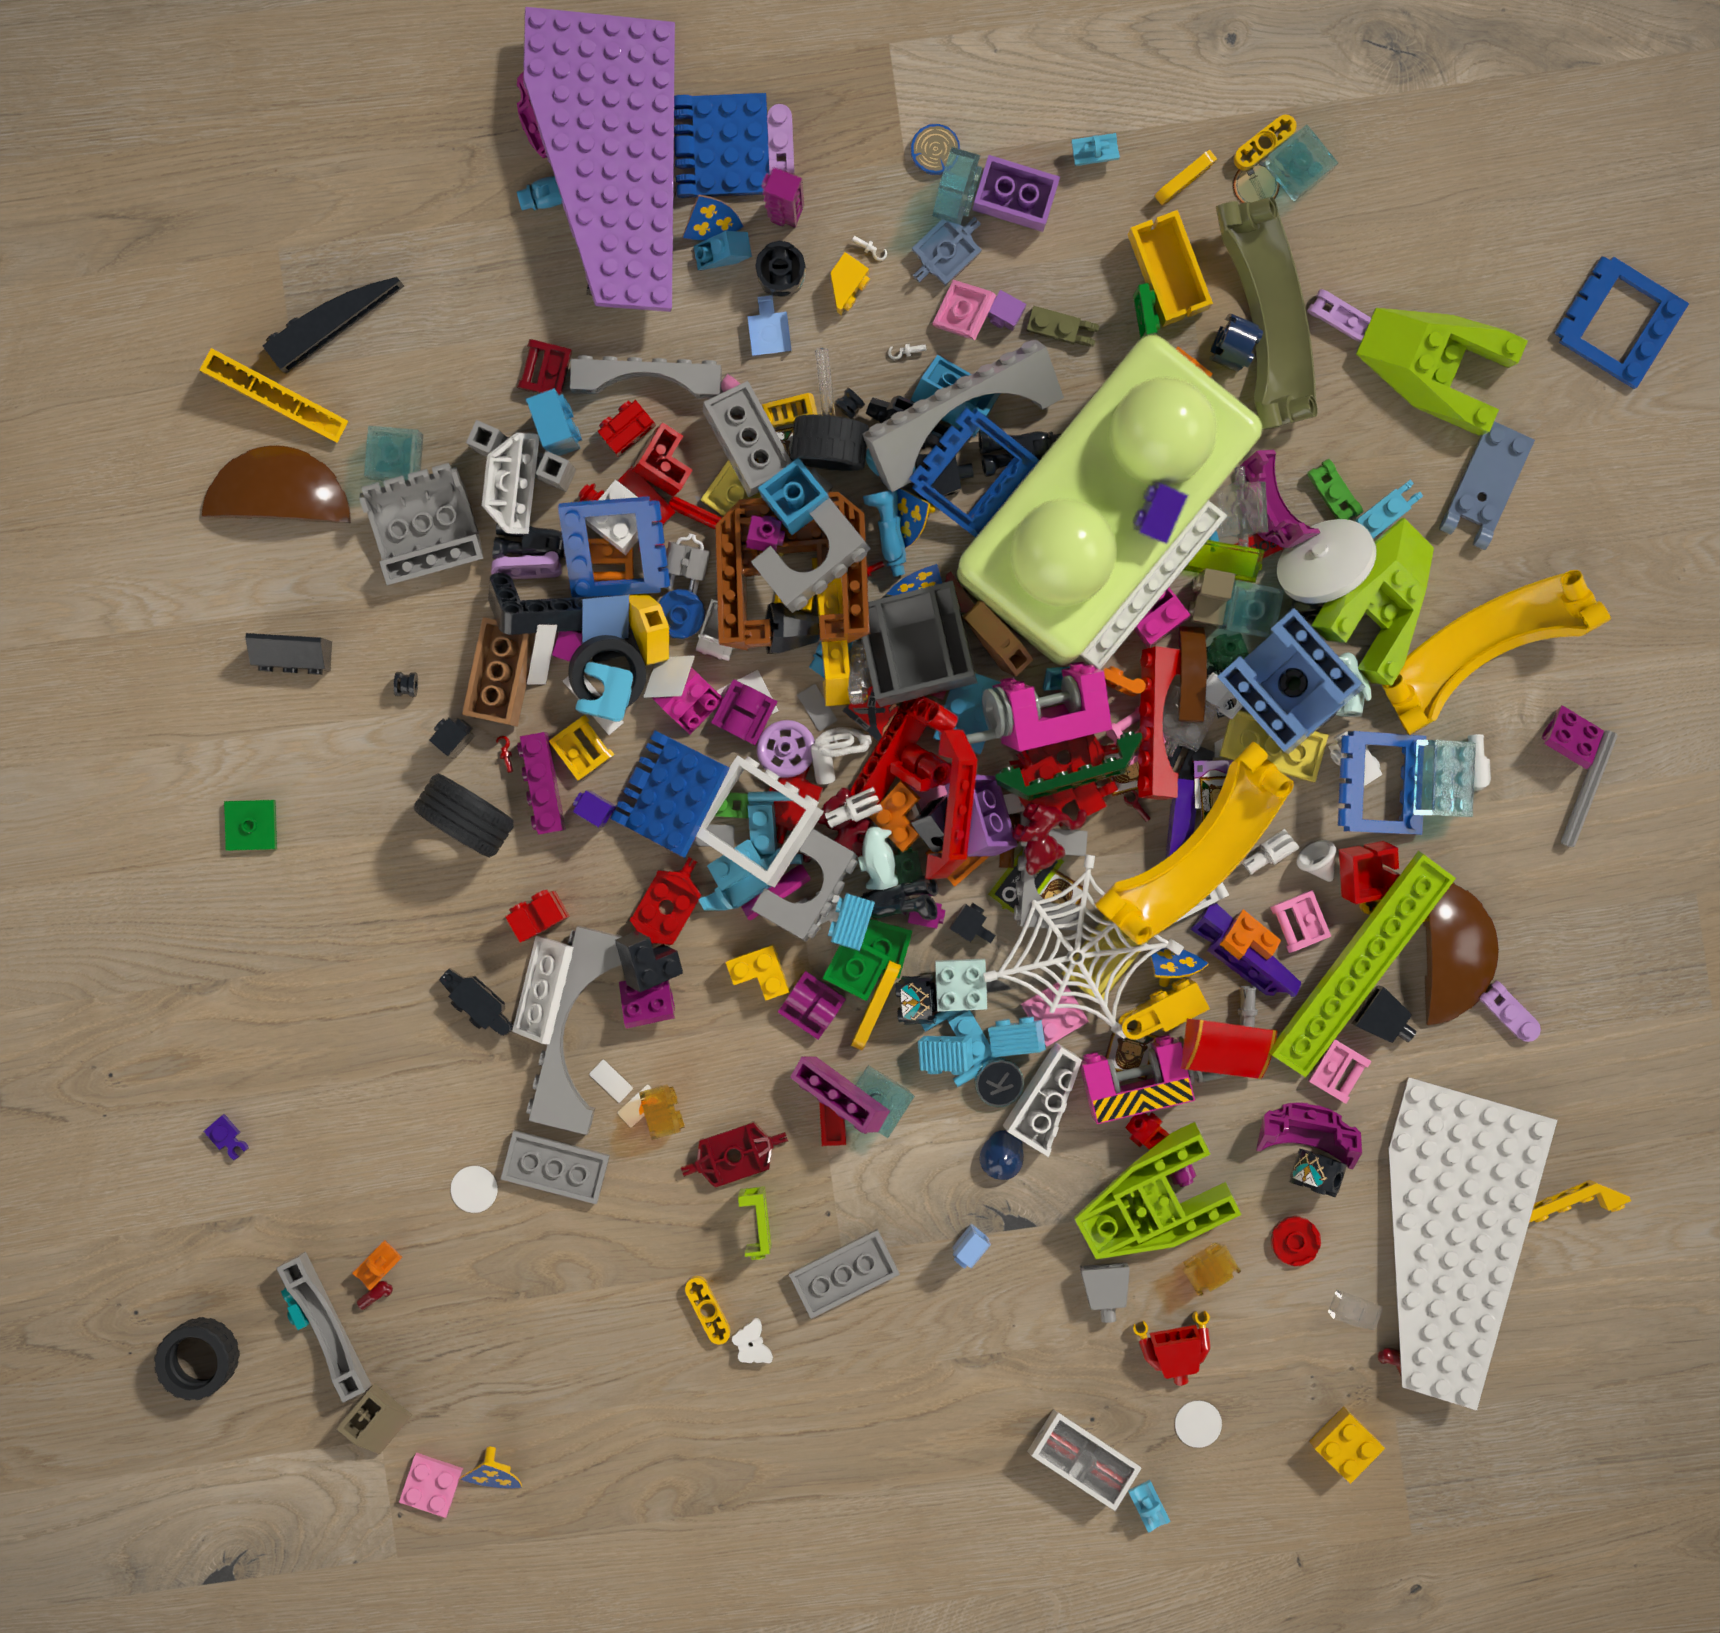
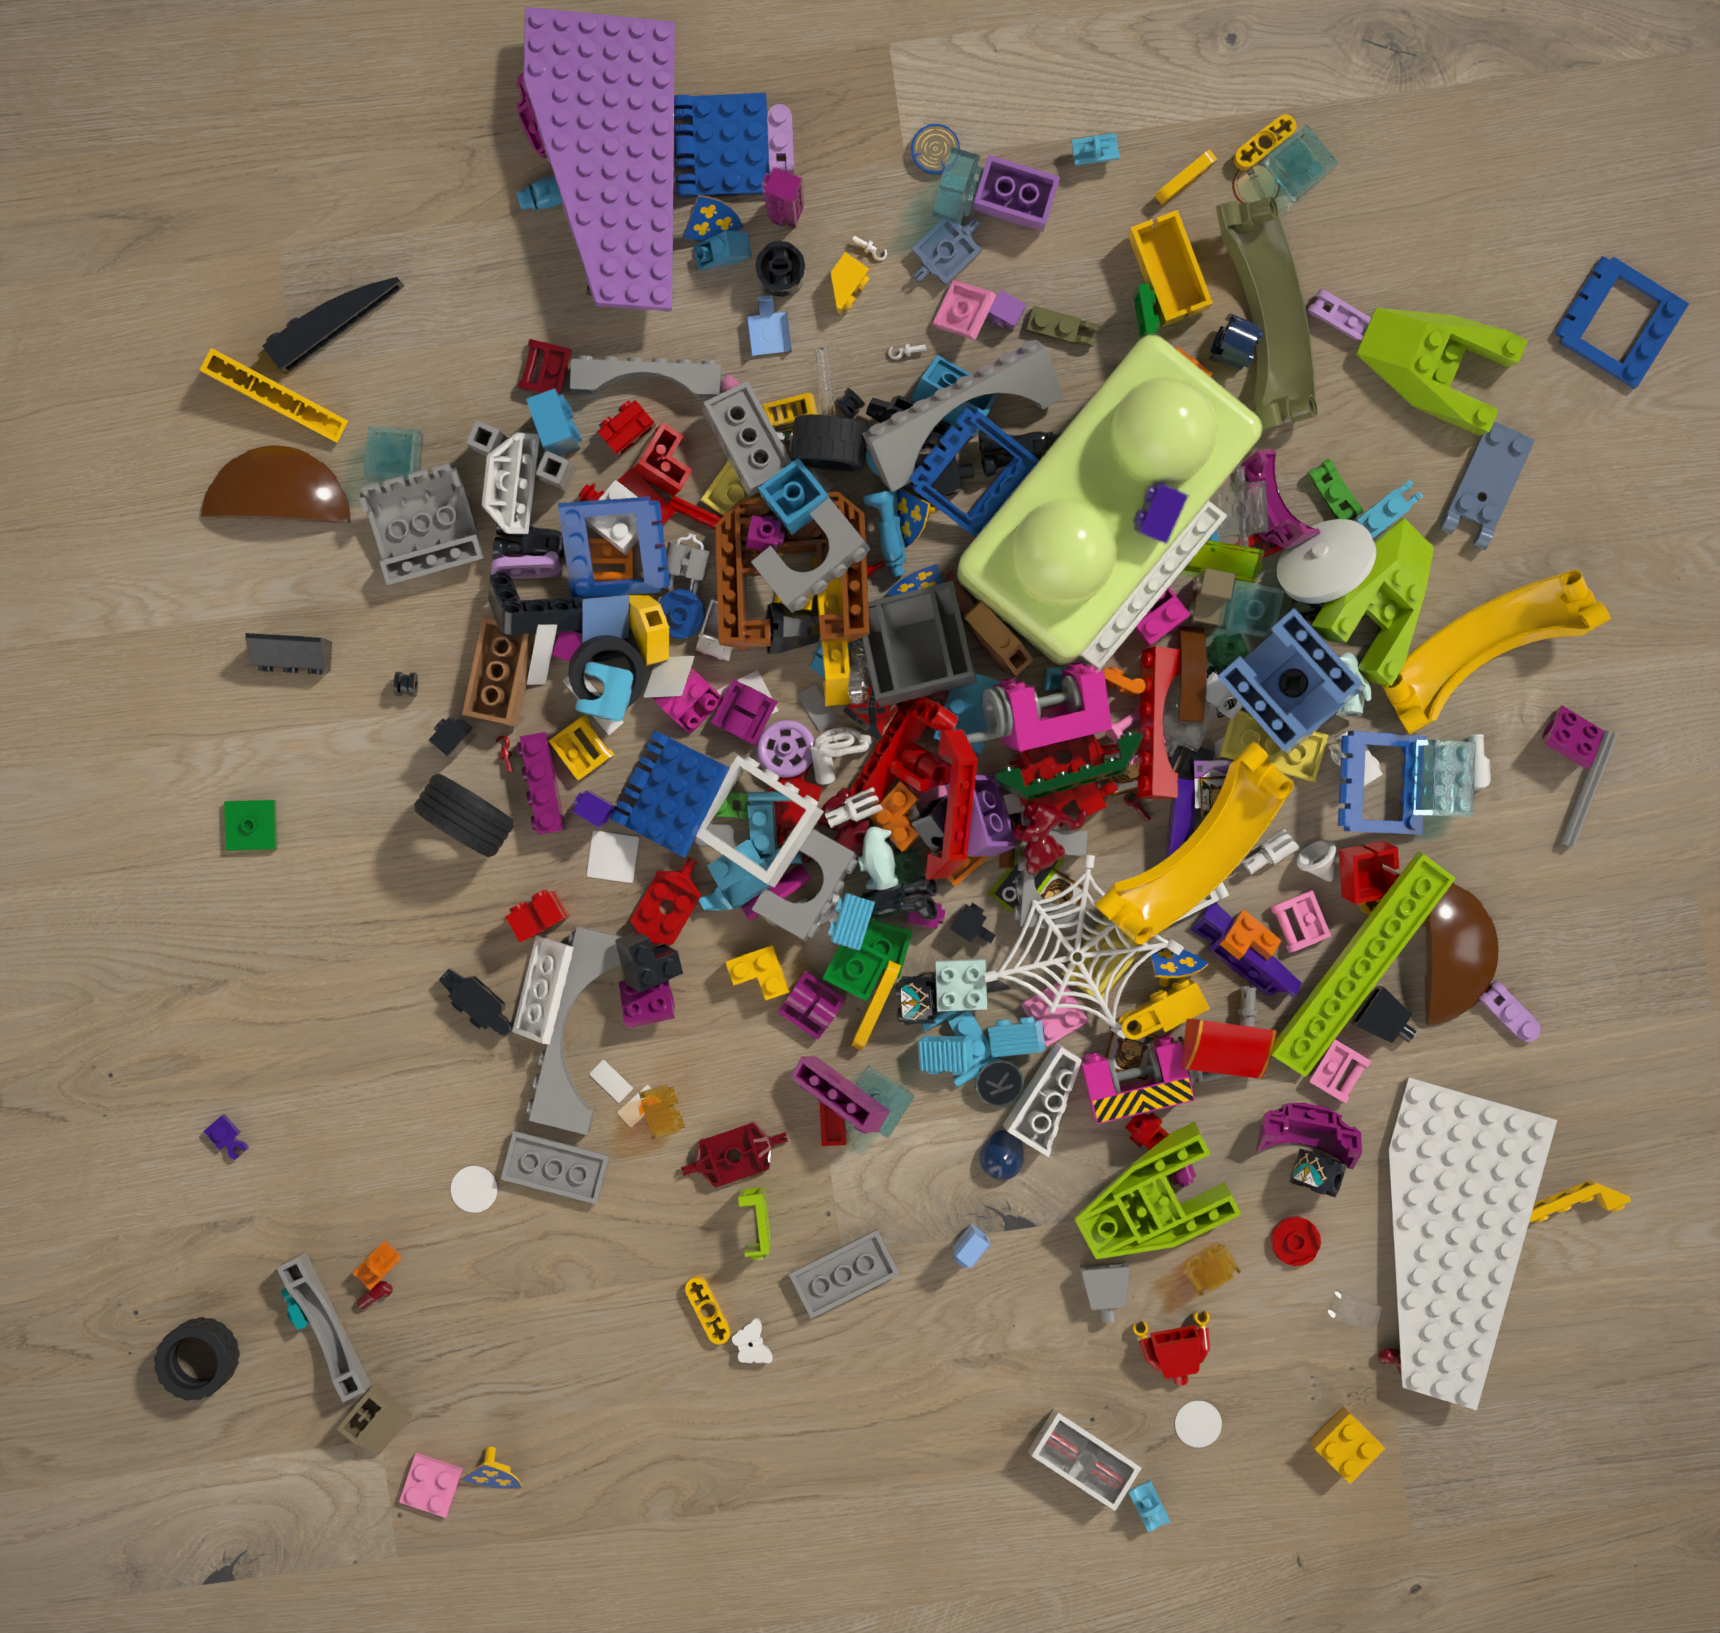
none -> white sticker [587,830,639,883]

